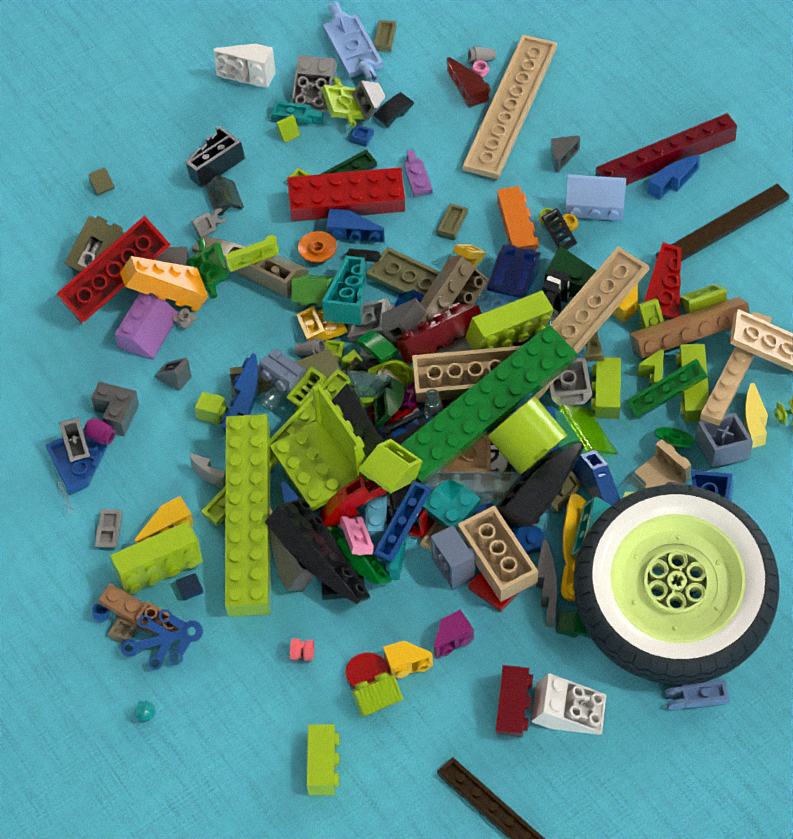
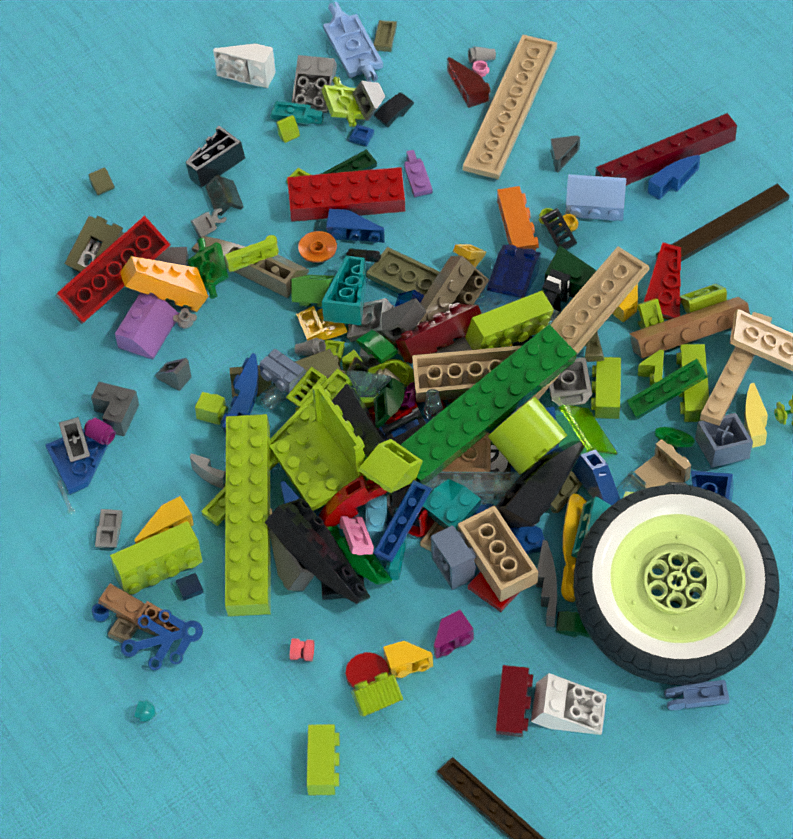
olive tile [437,203,468,240] -> none

